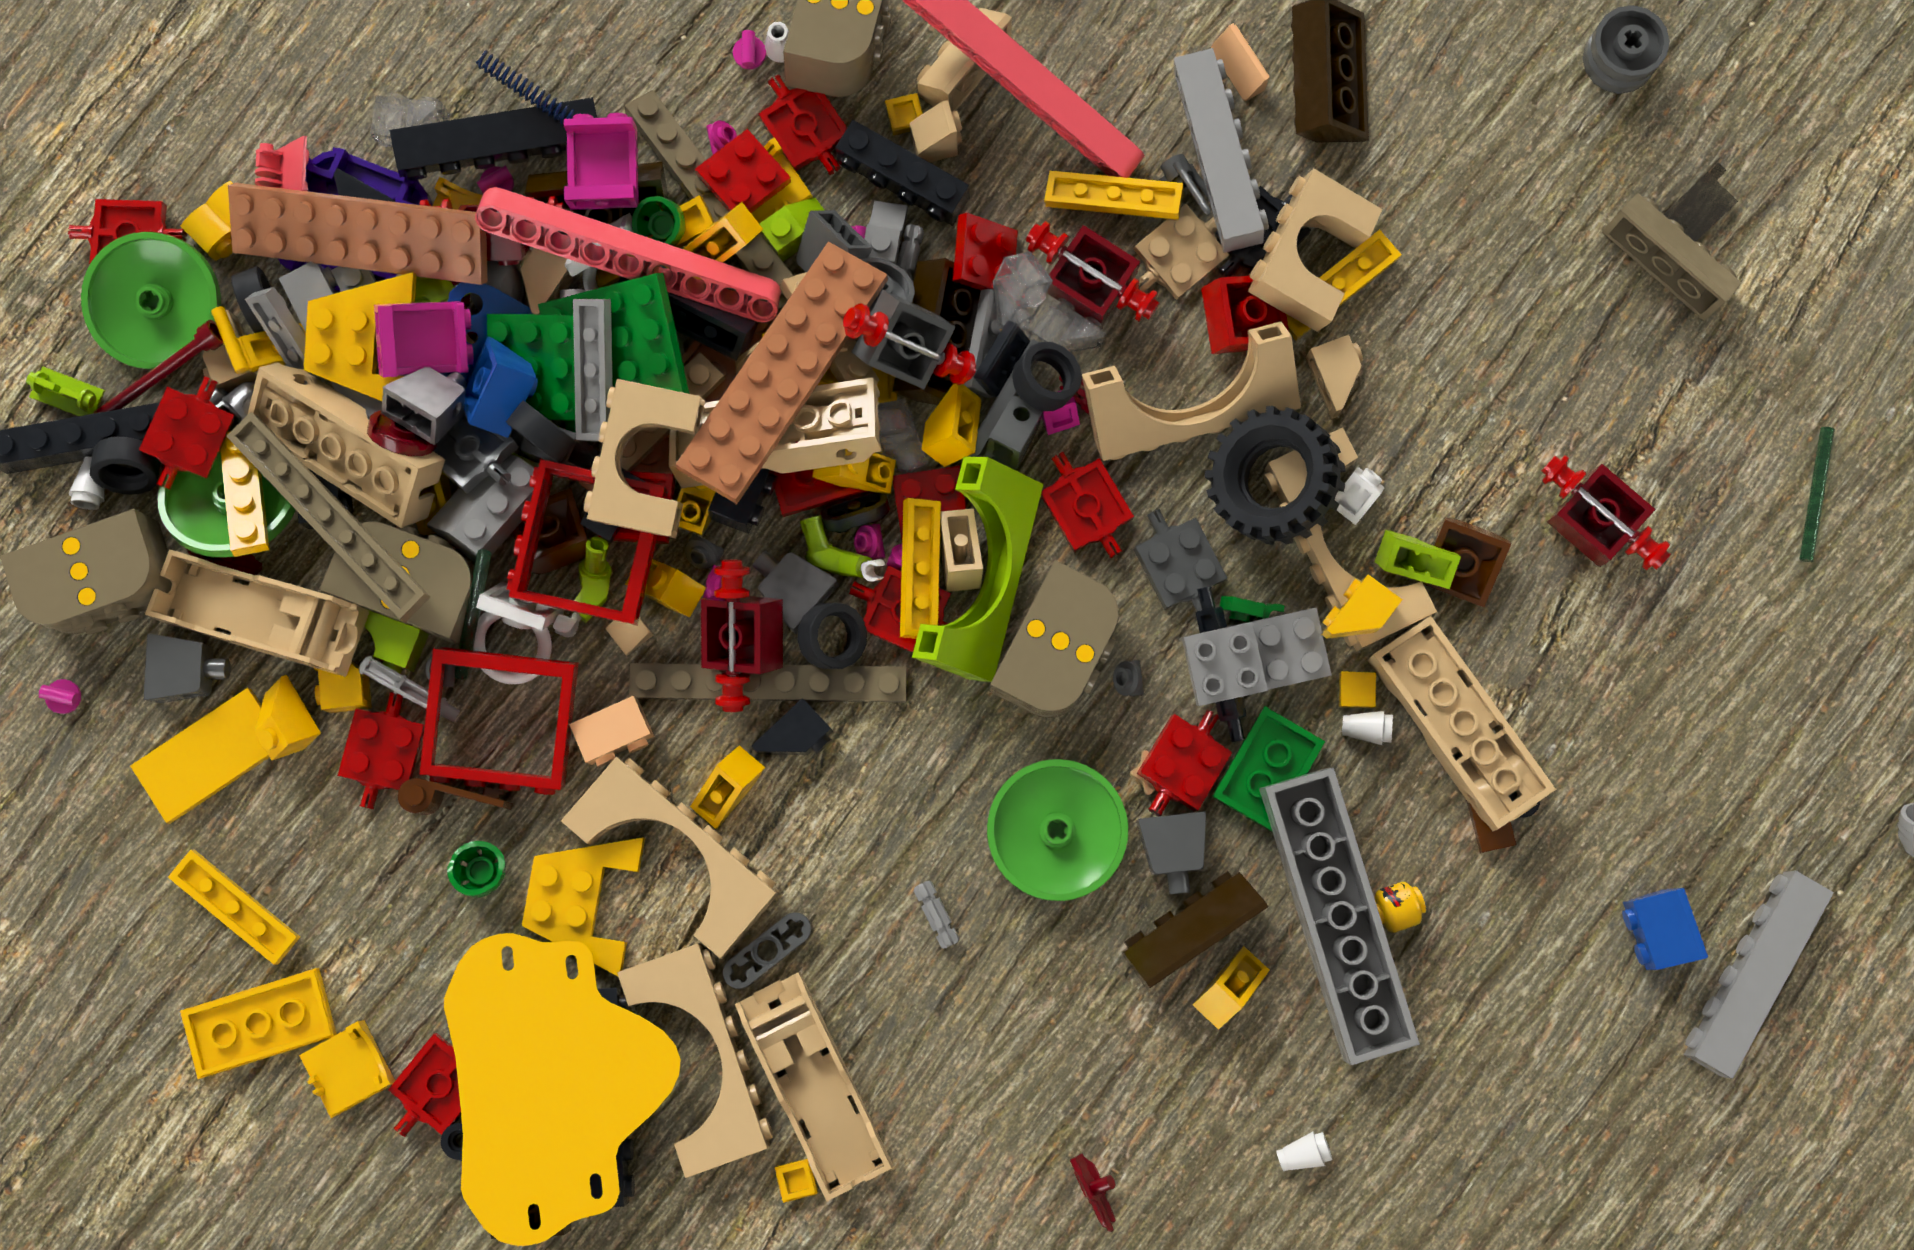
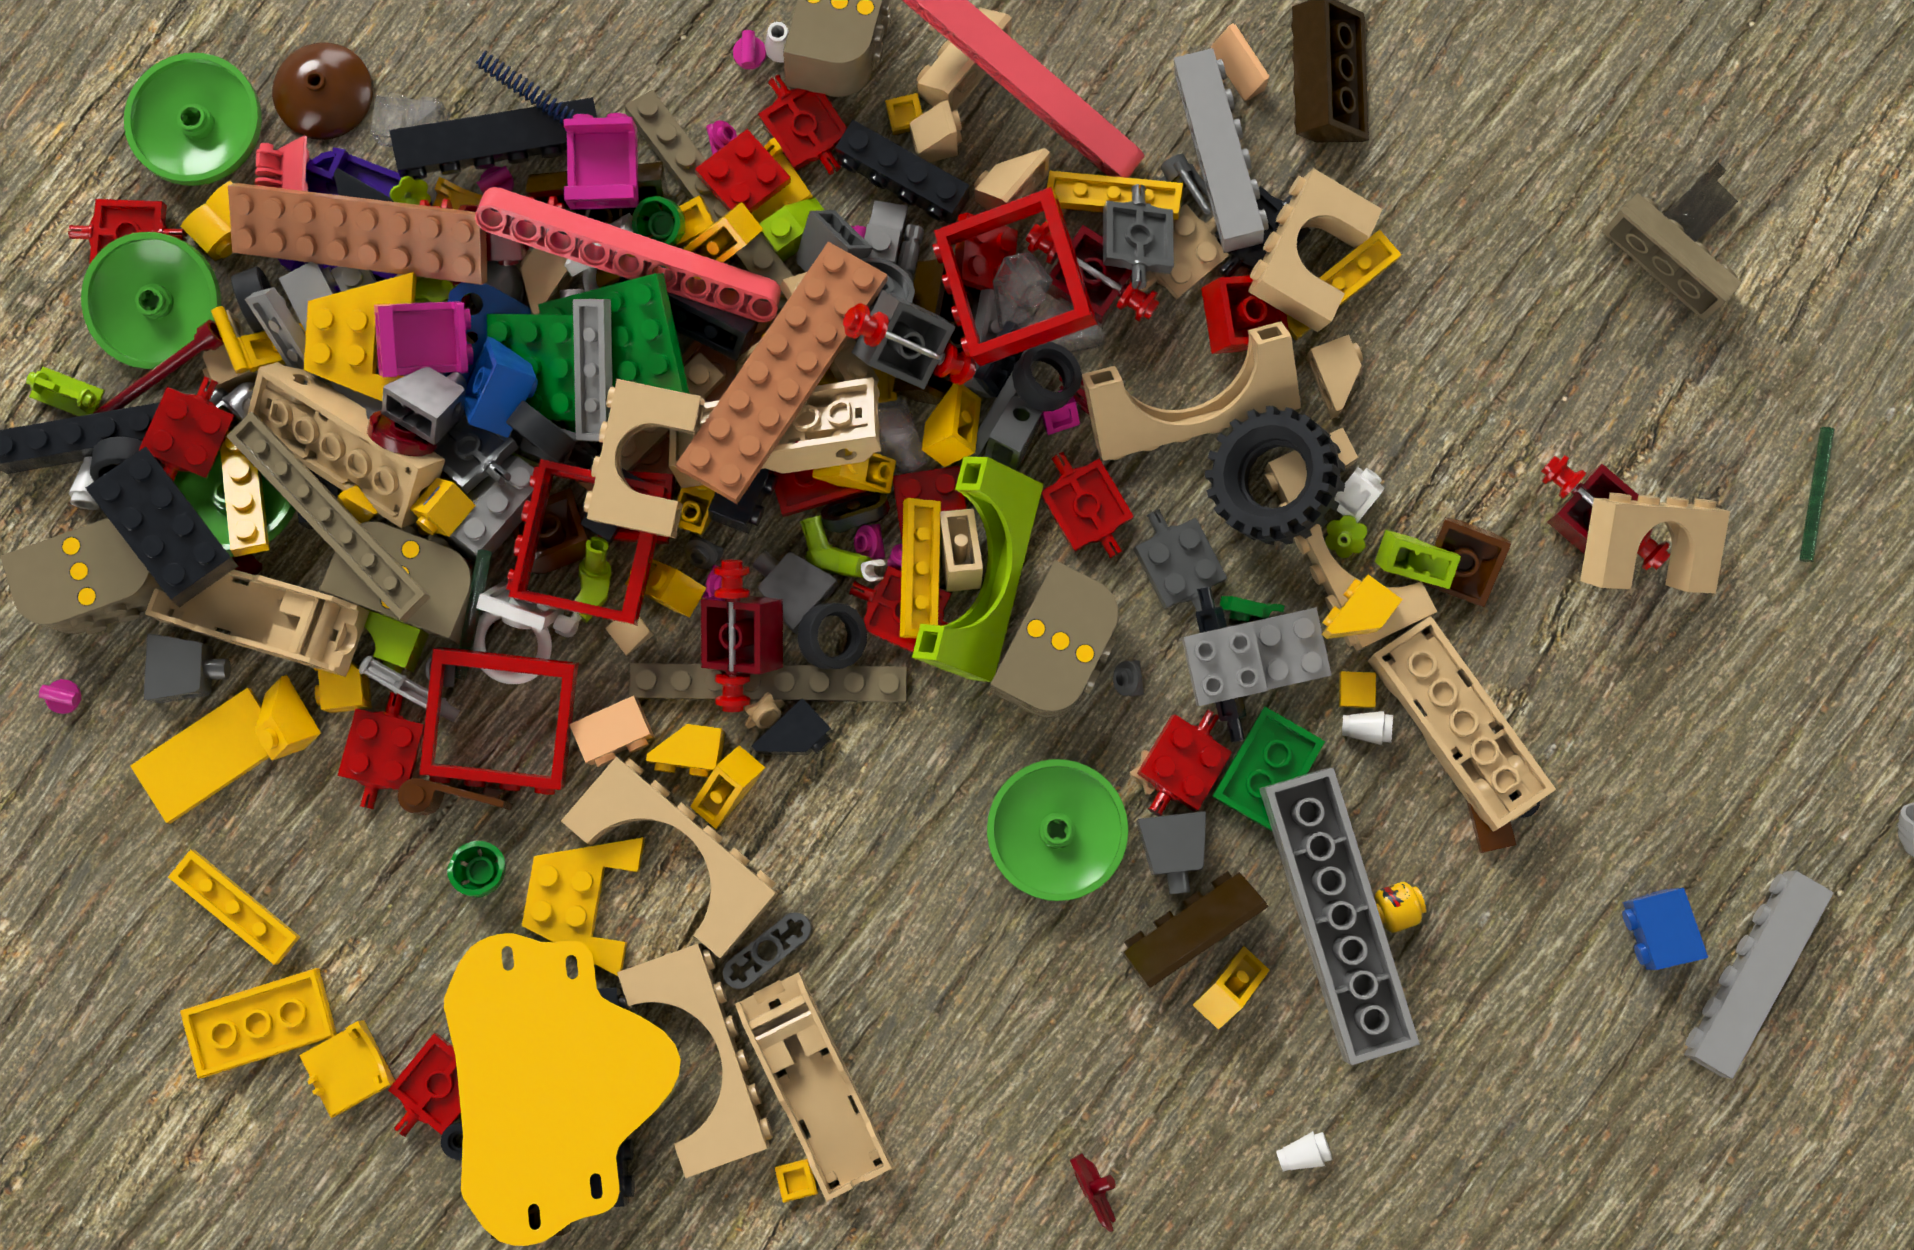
light grey axle [914,881,959,949] -> none
dark grey wheel [1583,5,1670,94] -> none
none -> black brick [85,447,238,607]
none -> bright green dish [124,53,262,186]
none -> reddish brown dish [272,42,373,140]
none -> yellow slope [337,485,378,523]
none -> lime plant [390,176,431,205]
none -> yellow brick [410,478,476,537]
none -> yellow slope [646,724,725,778]
none -> tan plate [745,692,785,729]
none -> red window [933,187,1097,366]
none -> tan slope [974,148,1050,211]
none -> dark grey plate [1103,184,1174,289]
none -> lime plant [1325,515,1368,558]
none -> tan arch [1580,493,1730,594]

